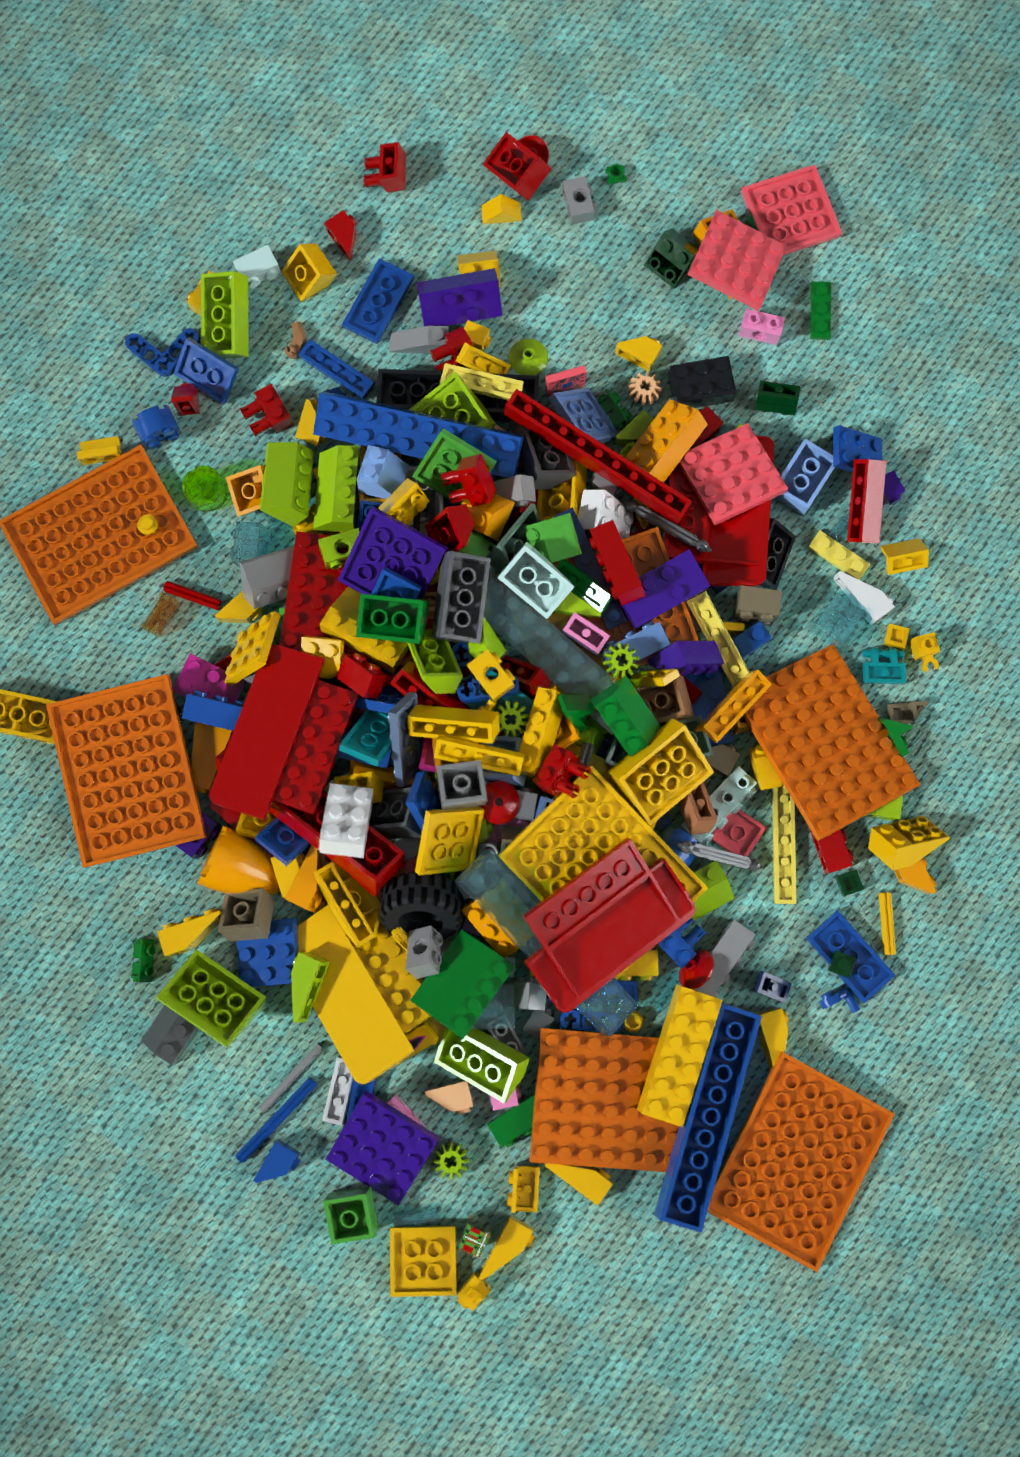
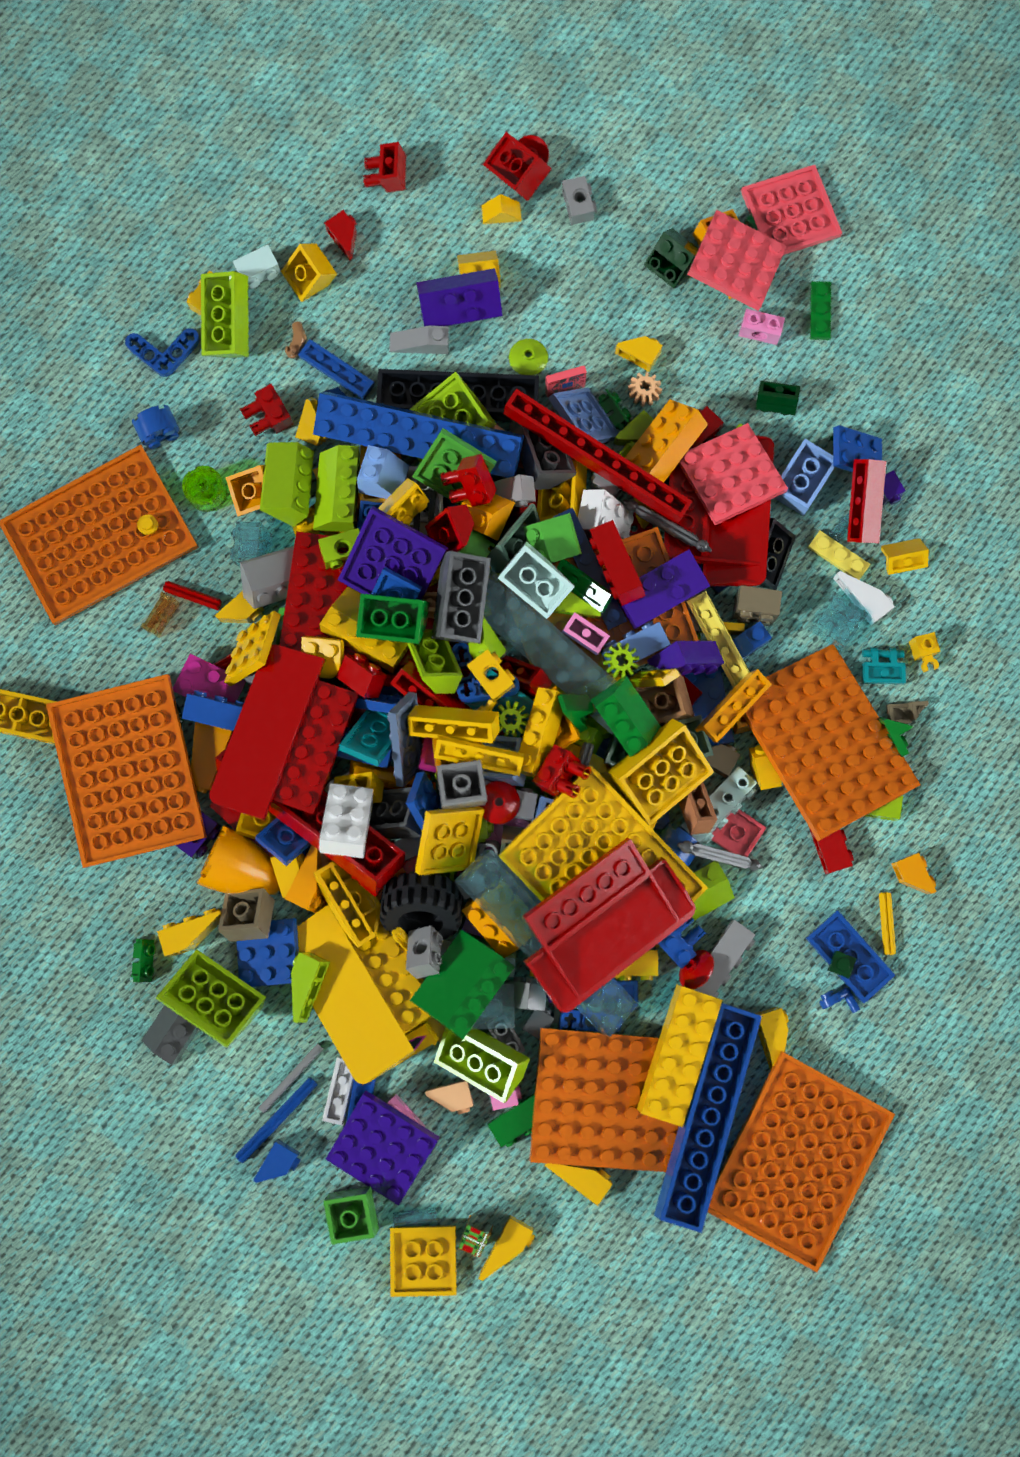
yellow panel [77,436,122,465] -> none
red slope [171,383,200,416] -> none
blue plate [174,338,239,404] -> none
blue plate [342,258,414,344] -> none
red brick [430,327,473,371] -> none
lime gear [433,1141,470,1180] -> none
light yellow plate [440,363,524,401] -> none
yellow plate [456,342,511,374] -> none
yellow brick [457,1271,491,1311] -> none
yellow brick [464,320,492,351] -> none
yellow bracket [507,1165,540,1213] -> none
green plate [605,164,626,185] -> none
yellow plate [622,1010,643,1032] -> none
black brick [667,356,737,408] -> none
dark blue slope [753,971,792,1003] -> none
light yellow plate [772,781,796,904] -> none
dark green plate [835,869,864,897] -> none
yellow slope [868,816,950,870] -> none
yellow plate [883,624,910,649] -> none

